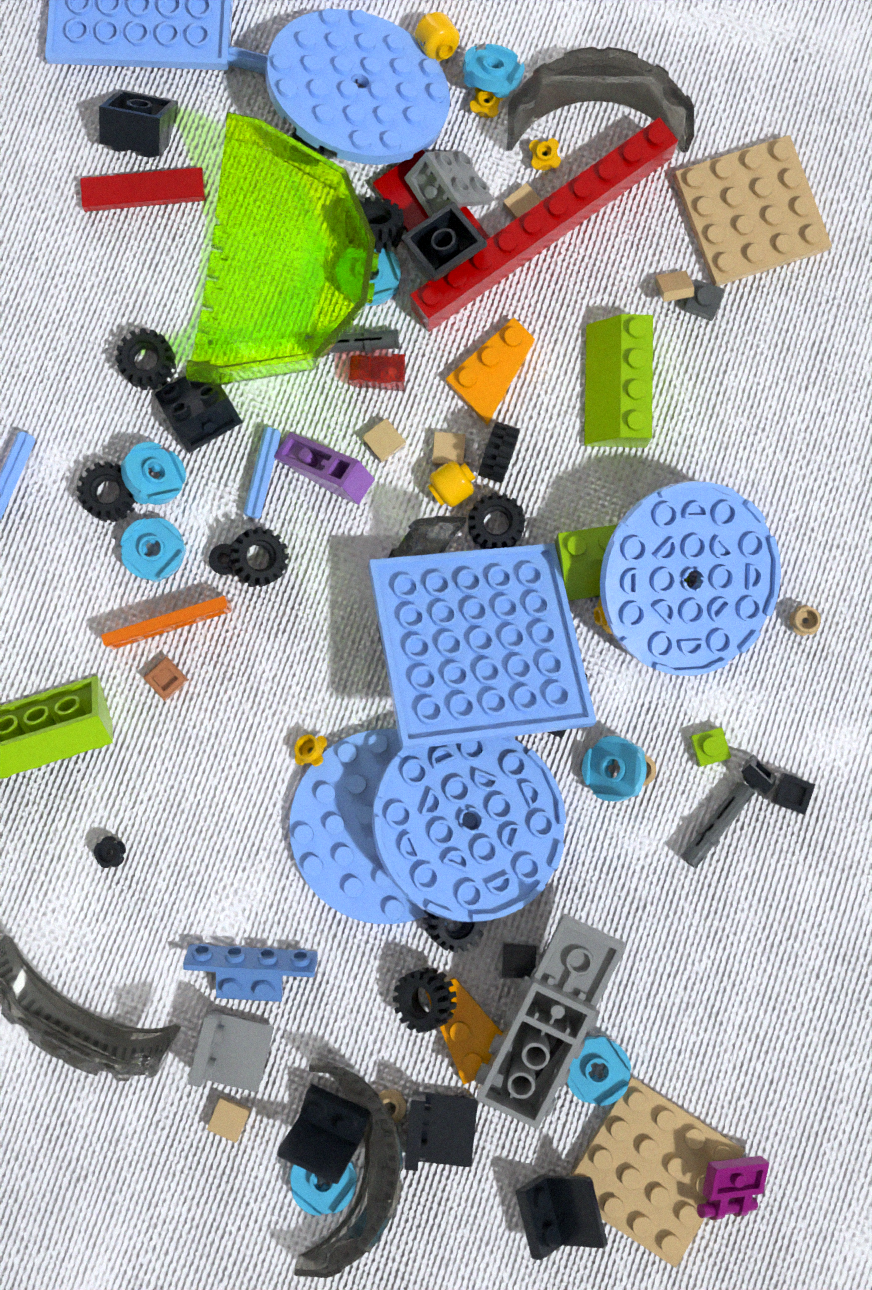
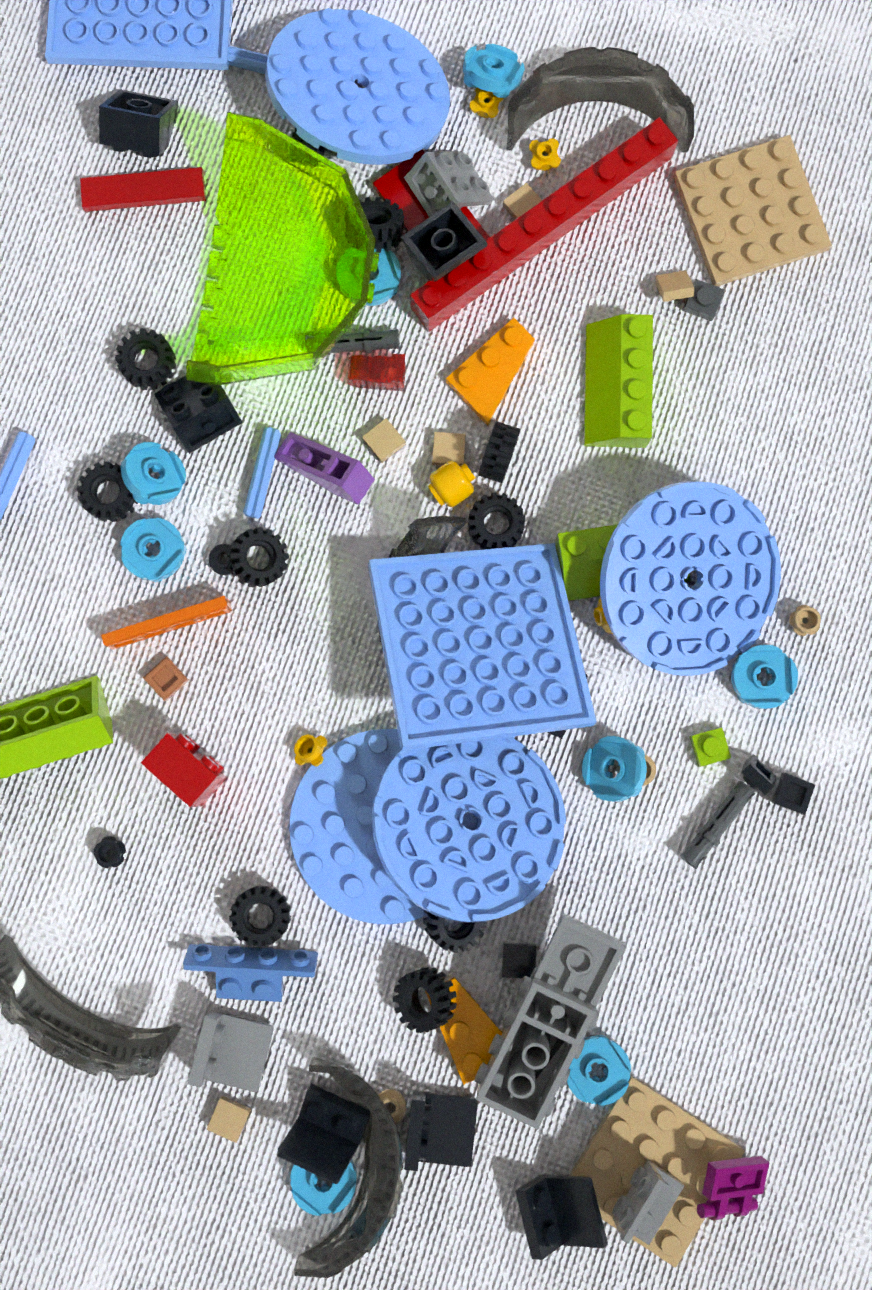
yellow head [415,12,460,61] -> none
none -> red brick [141,733,228,807]
none -> black tyre [229,885,291,947]
none -> light grey bracket [612,1160,684,1245]
none -> medium azure plate [731,645,798,709]

